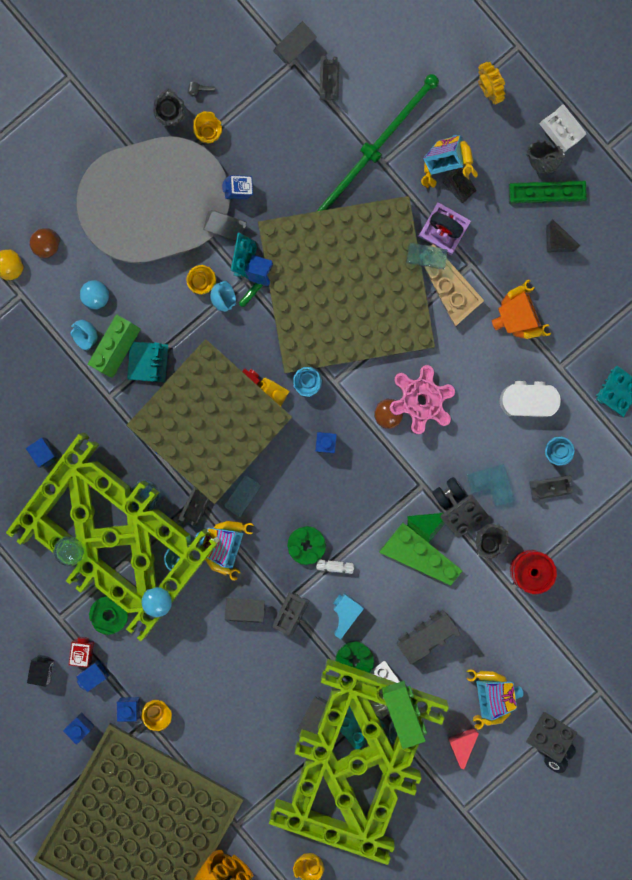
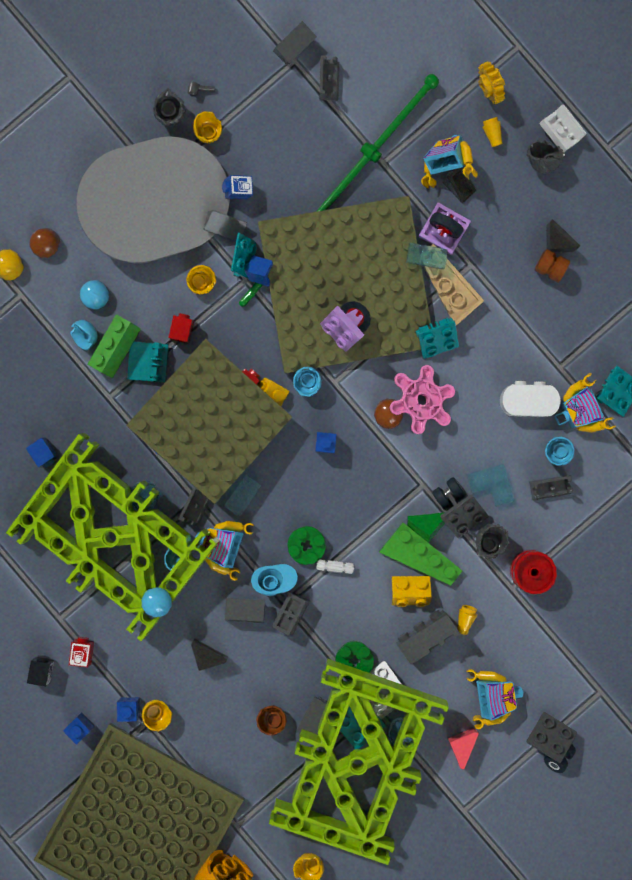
clear light blue hair [53,536,84,566] -> none
blue brick [76,660,109,692] -> none
green plate [89,596,129,635] -> none
medium azure hair [210,281,236,312] -> none
medium azure arch [333,593,364,640] -> none
bright green brick [382,680,427,749] -> none
orange torso [492,280,551,339] -> none
green tile [509,181,587,204] -> none
none -> red brick [168,313,194,344]
none -> clear smoke slope [191,639,228,671]
none -> medium azure piece [251,564,298,596]
none -> dark orange hair [256,705,287,736]
none -> lavender plate [320,301,371,352]
none -> yellow bracket [391,576,431,607]
none -> teal hinge [415,317,459,359]
none -> yellow cone [457,605,478,635]
none -> yellow cone [482,117,503,147]
none -> dark orange wheel [534,249,570,283]
none -> torso [555,373,616,433]

